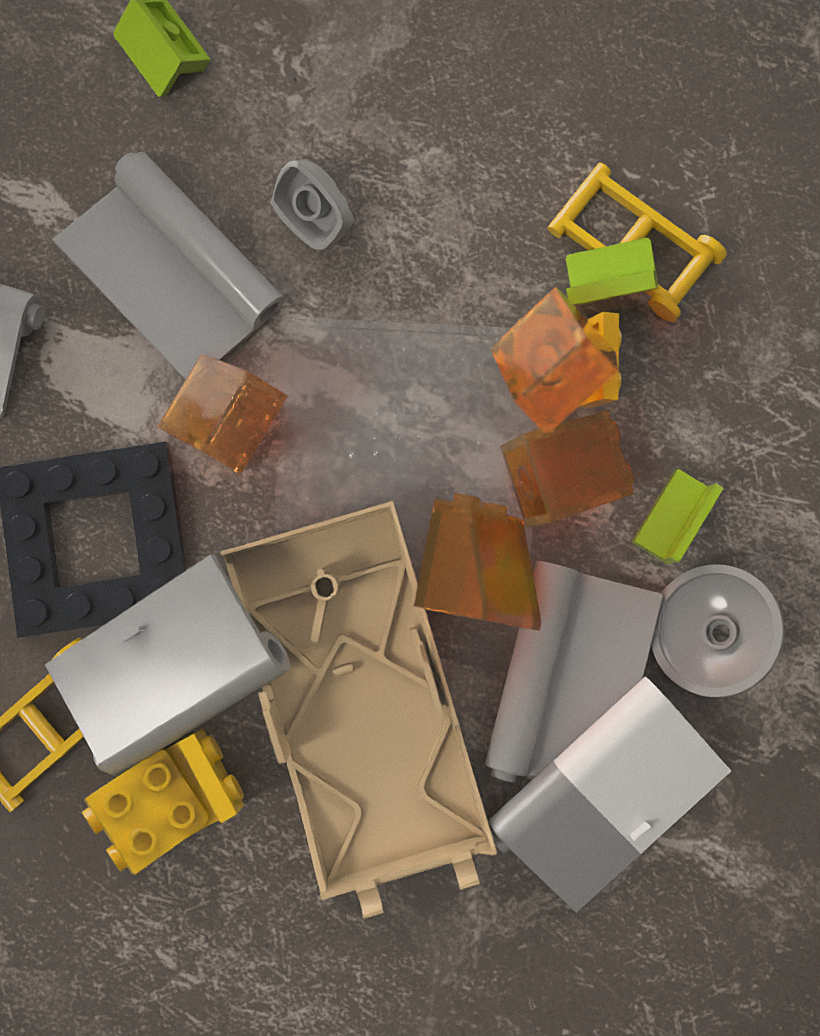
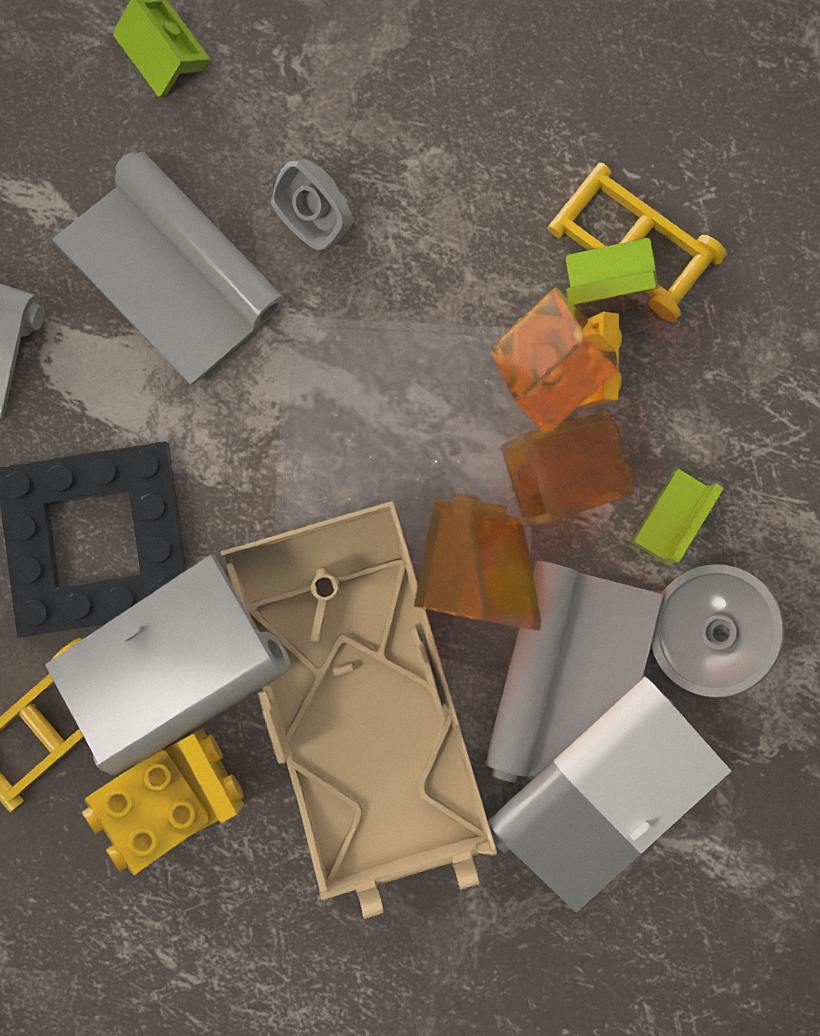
clear orange slope [157,354,288,474] -> none

